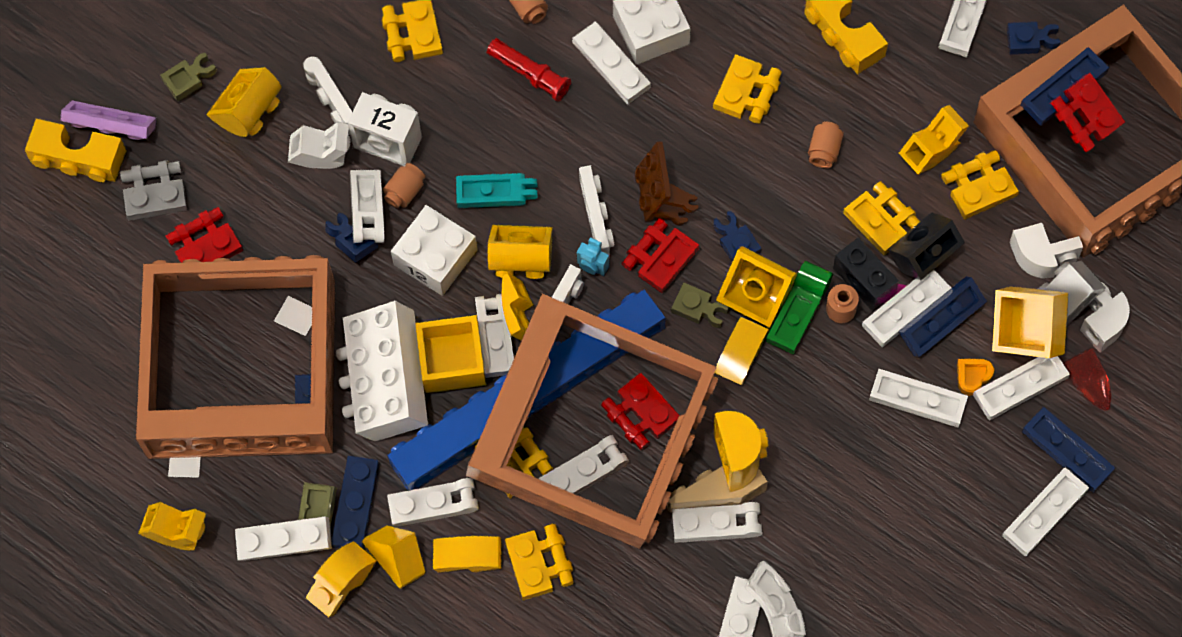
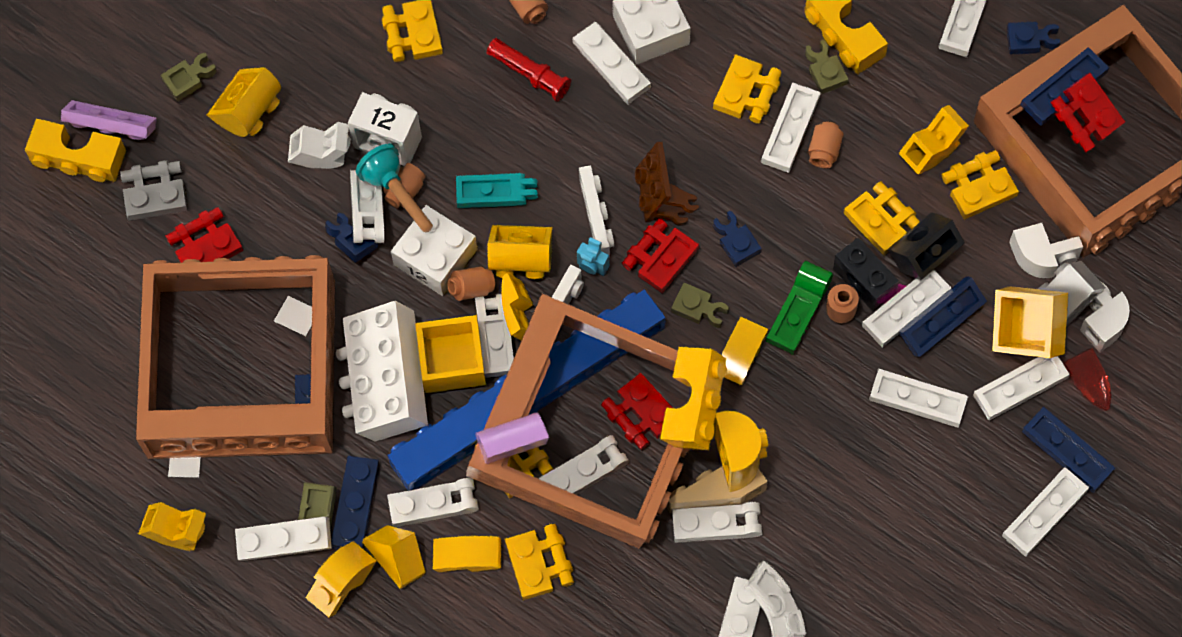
white plate [303,57,352,136] -> none
yellow brick [716,246,797,328] -> none
light orange tile [957,359,994,396] -> none
none -> teal piece [356,144,433,233]
none -> nougat brick [447,267,495,301]
none -> lavender brick [475,413,549,464]
none -> yellow arch [660,347,727,450]
none -> white plate [761,83,820,173]
none -> olive plate [805,40,849,94]

